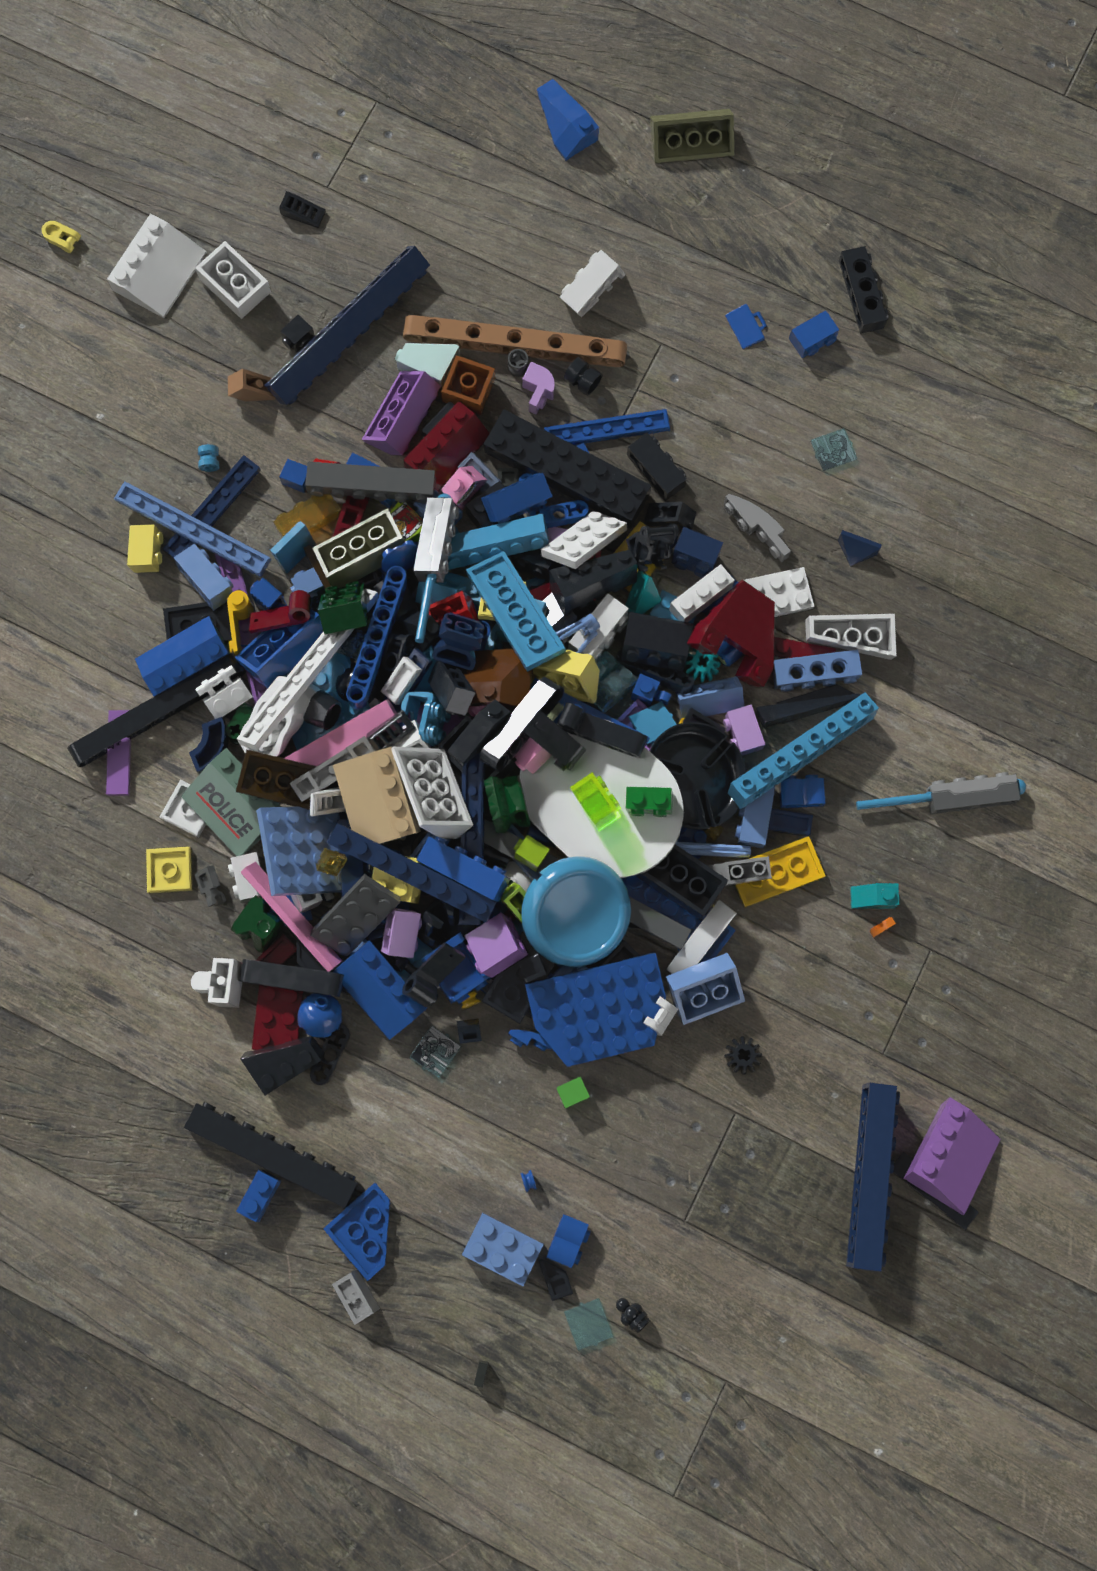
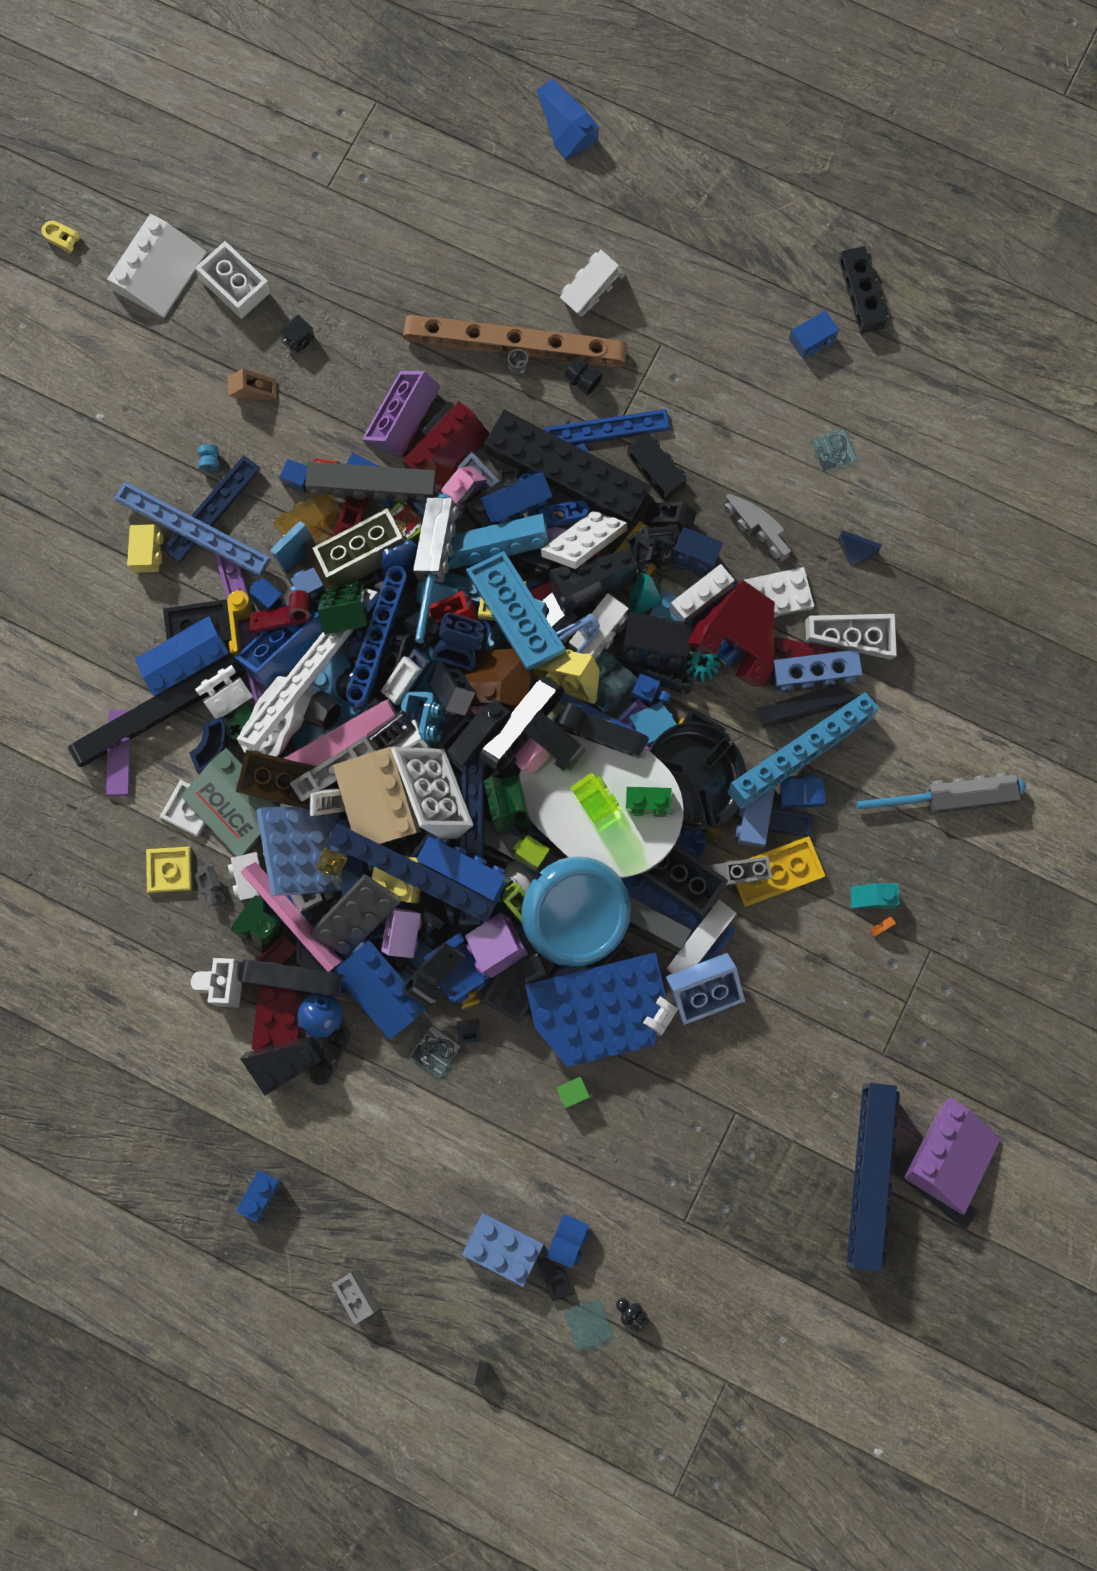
medium blue brick [173,544,234,611] -> none
black brick [184,1101,359,1208] -> none
dark blue brick [264,246,430,405] -> none
black slope [279,191,326,228] -> none
blue plate [323,1182,390,1281] -> none
light aqua slope [395,343,460,389] -> none
dark orange brick [441,355,496,415] -> none
blue slope [508,1030,552,1052] -> none
blue bush [521,1170,537,1193] -> none
lavender brick [522,362,554,414] -> none
olive slope [650,109,734,163] -> none
medium blue panel [676,677,744,718] -> none
light blue axle [676,842,751,858] -> none
lavender brick [723,704,765,756] -> none
black gear [724,1036,762,1075] -> none
blue piece [725,304,767,349] -> none

